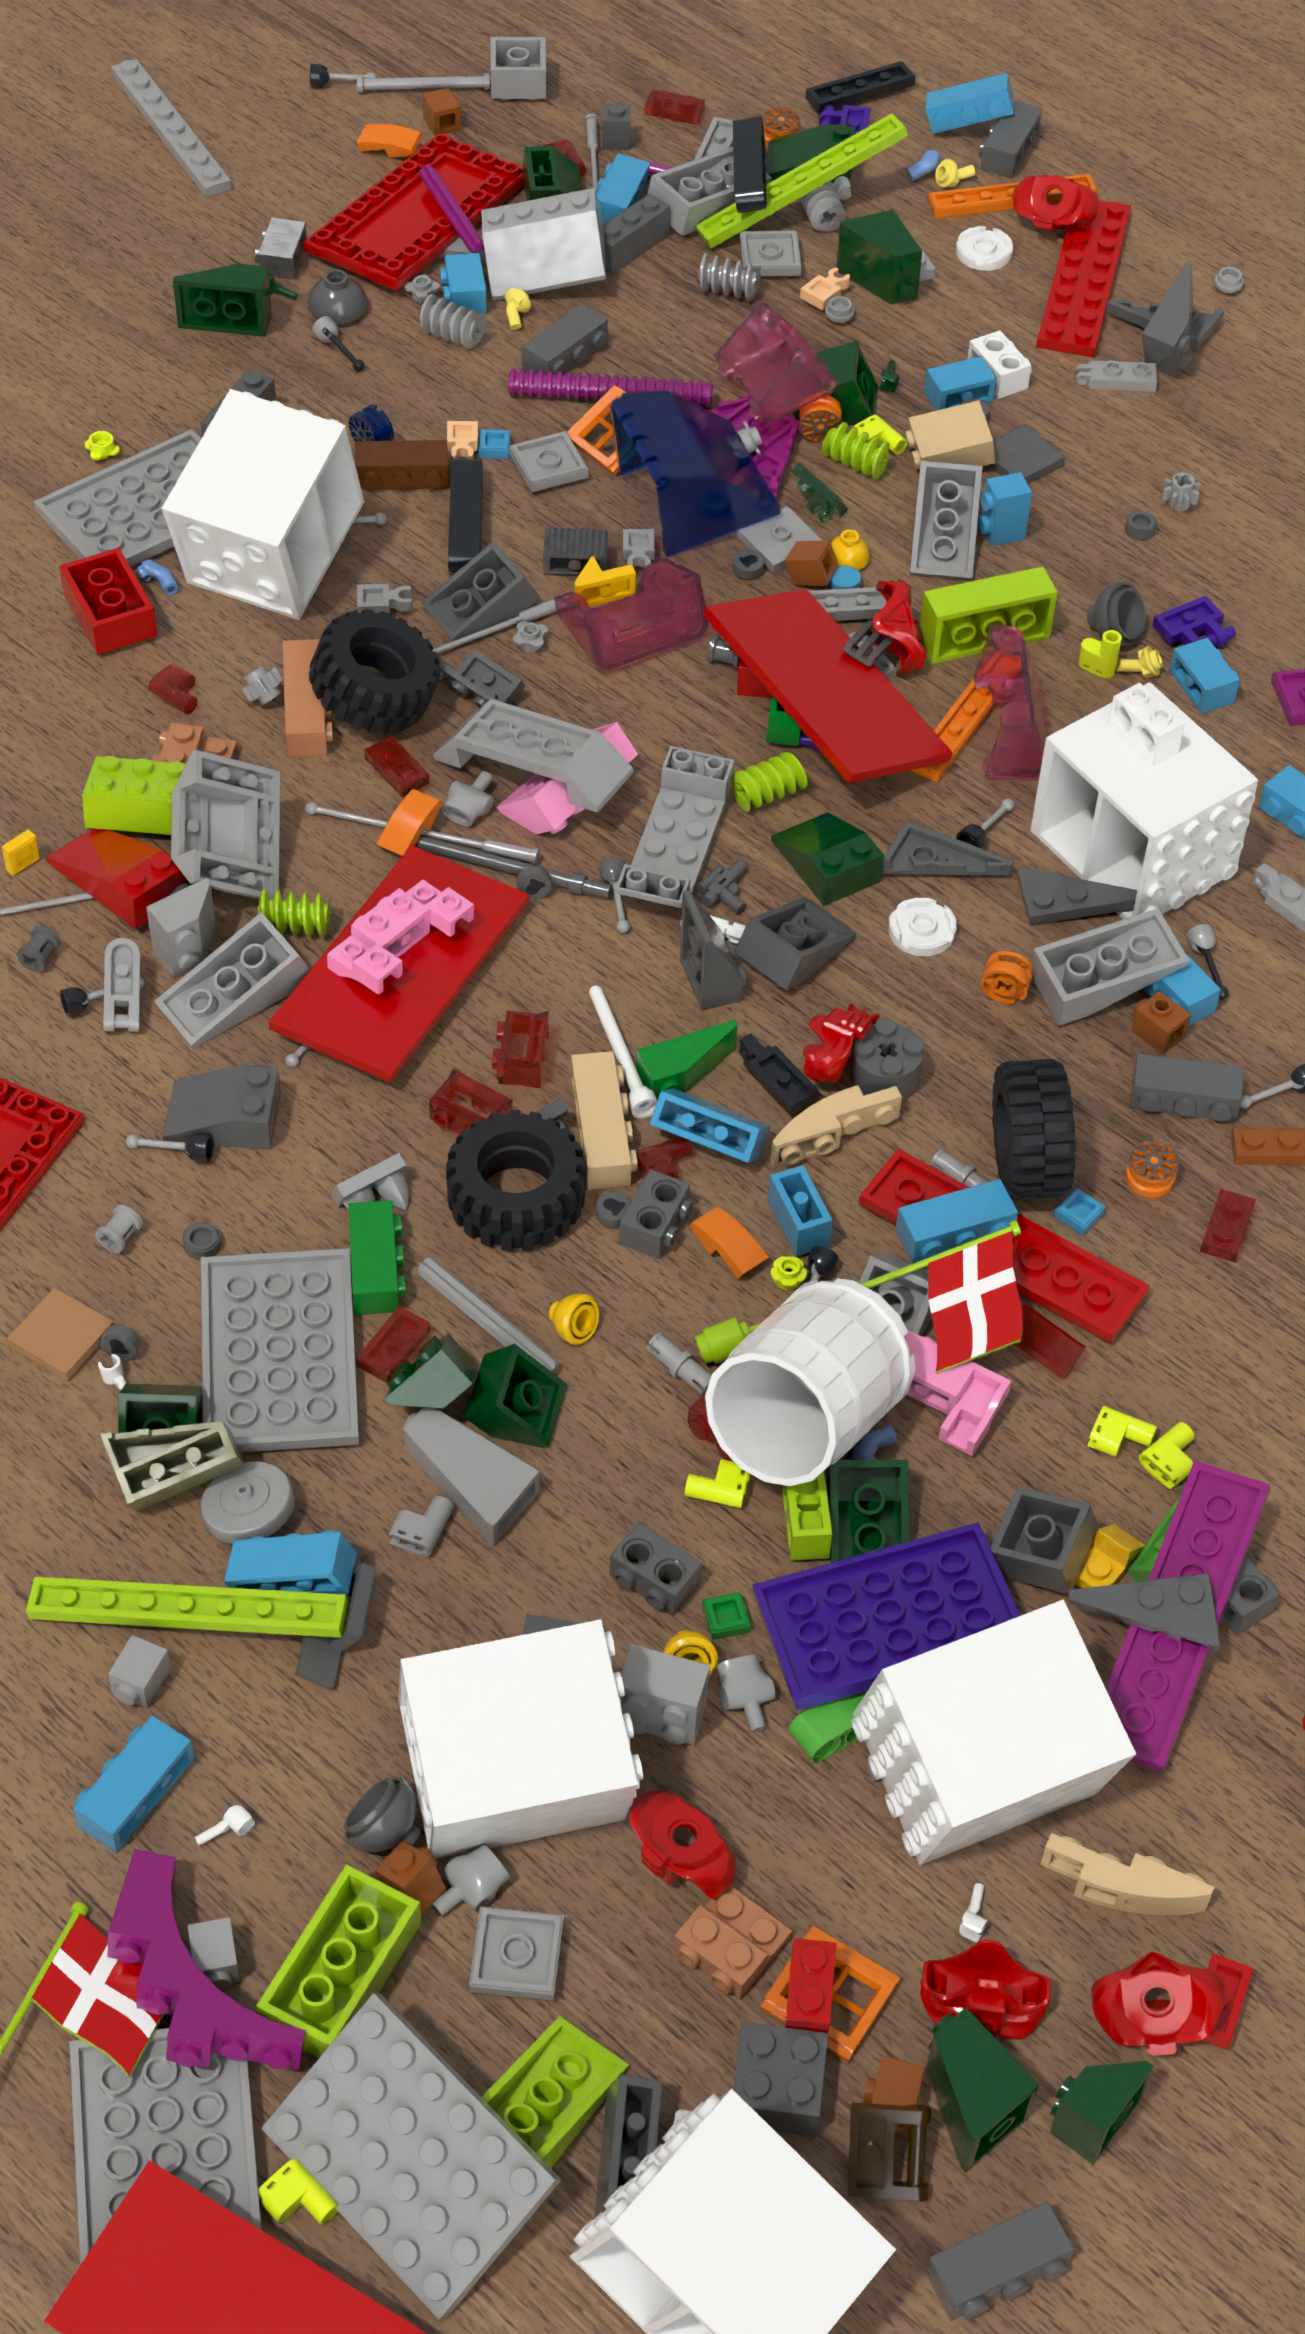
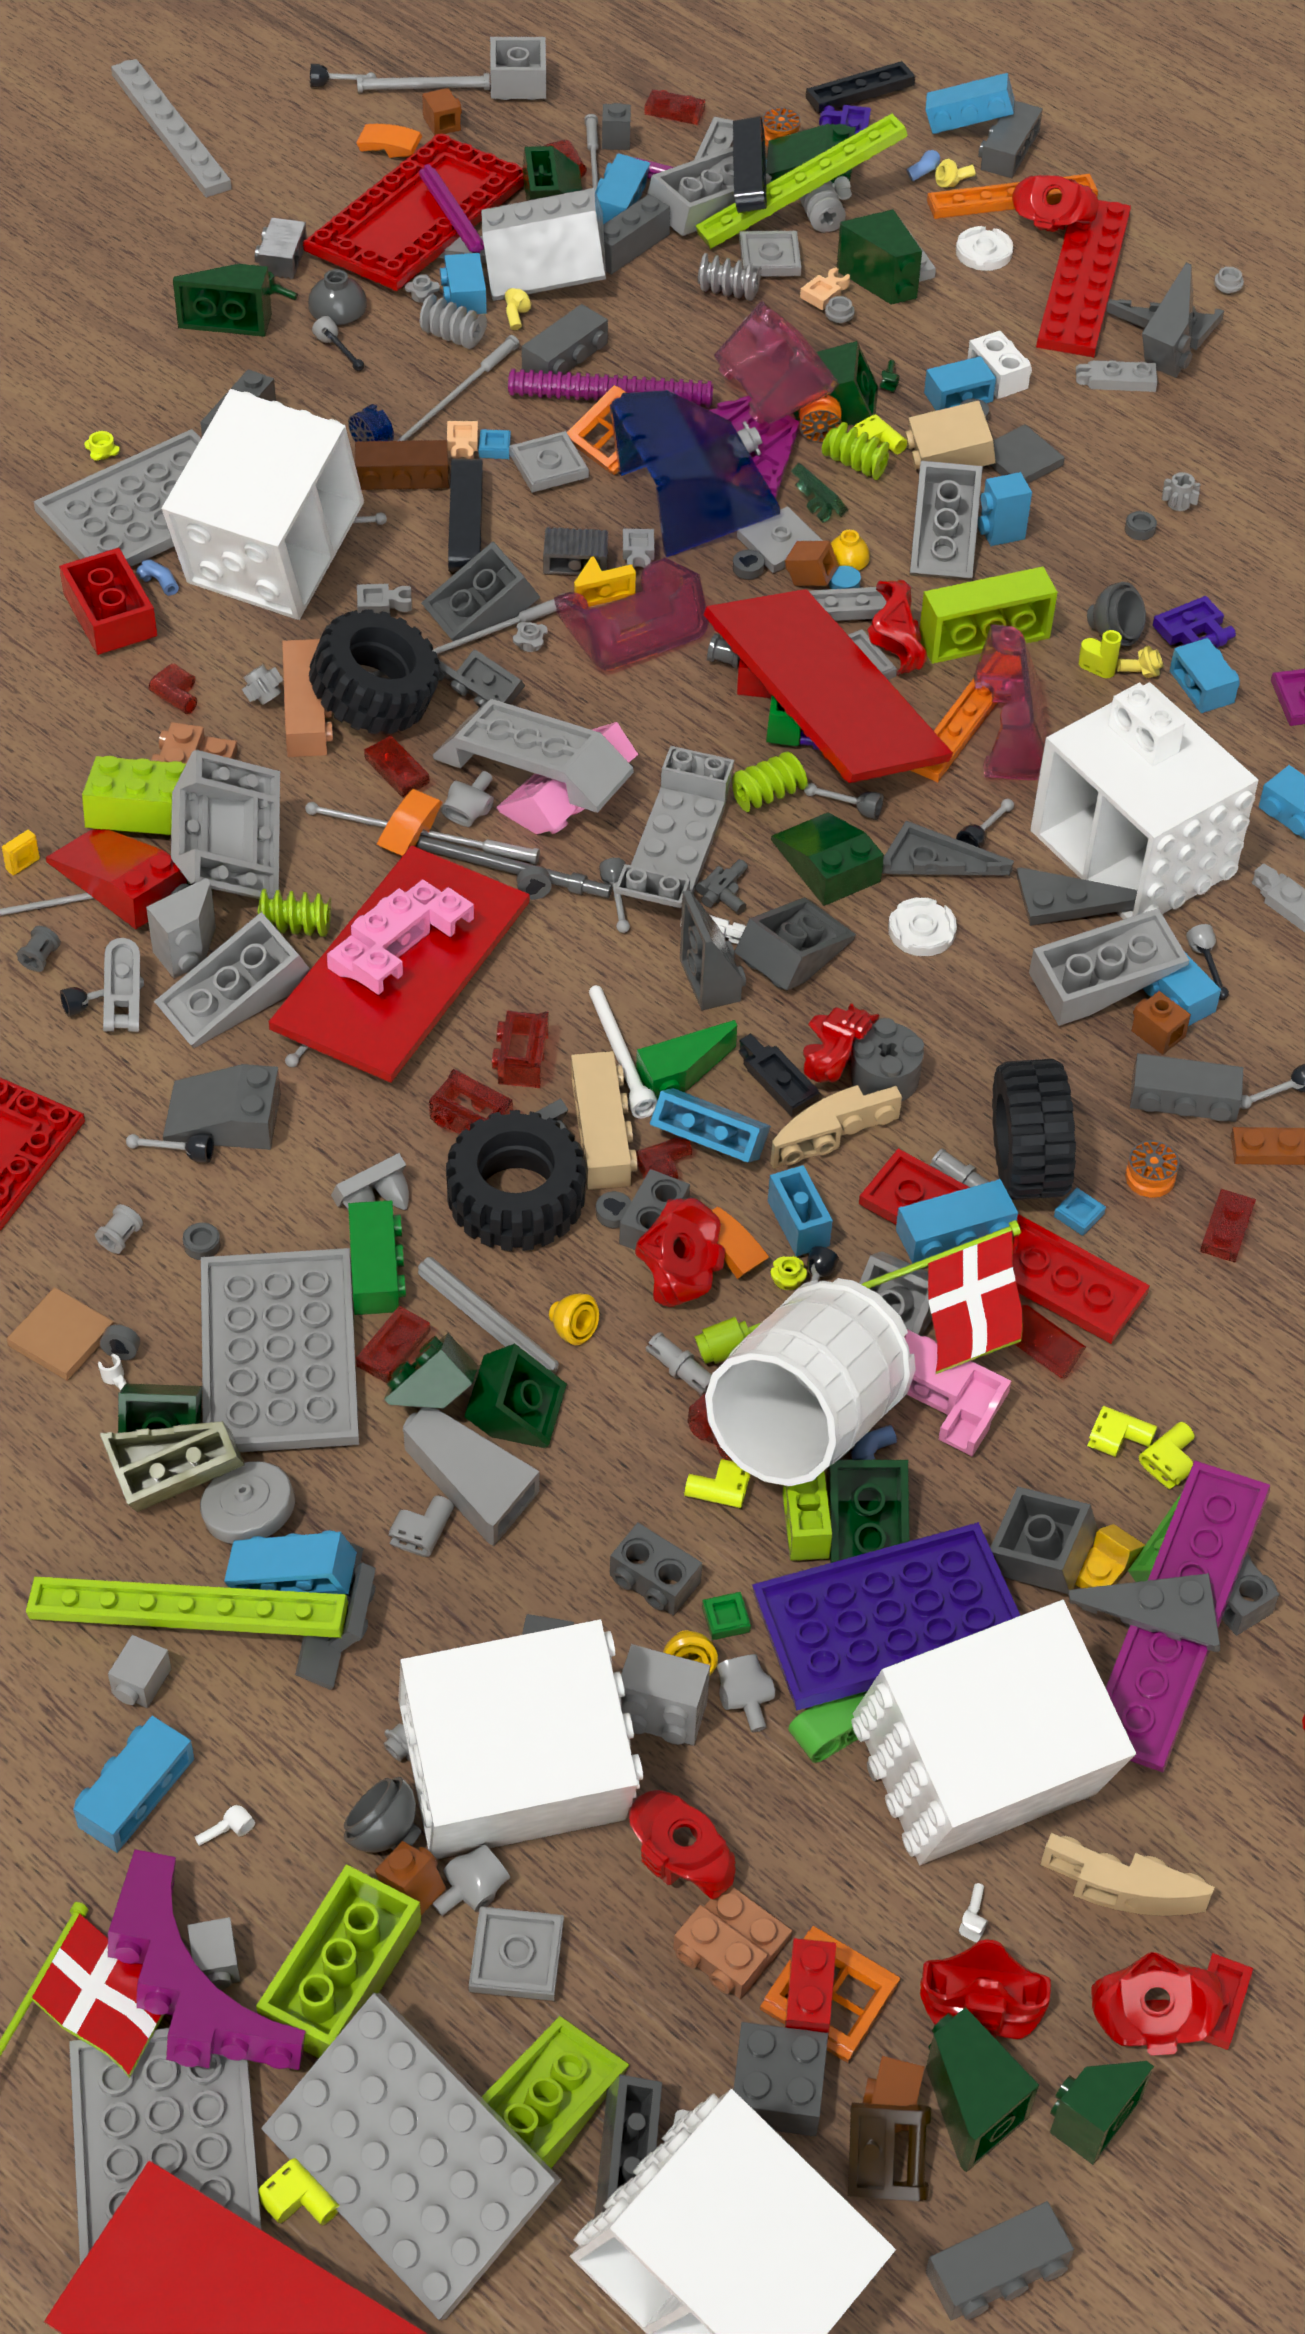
dark grey tile [843,619,894,667] -> none
orange wheel [980,951,1034,1004] -> none
none -> light grey plate [383,1723,410,1761]
none -> light grey piece [397,335,520,441]
none -> red piece [635,1198,725,1307]
none -> hinge [804,783,884,820]

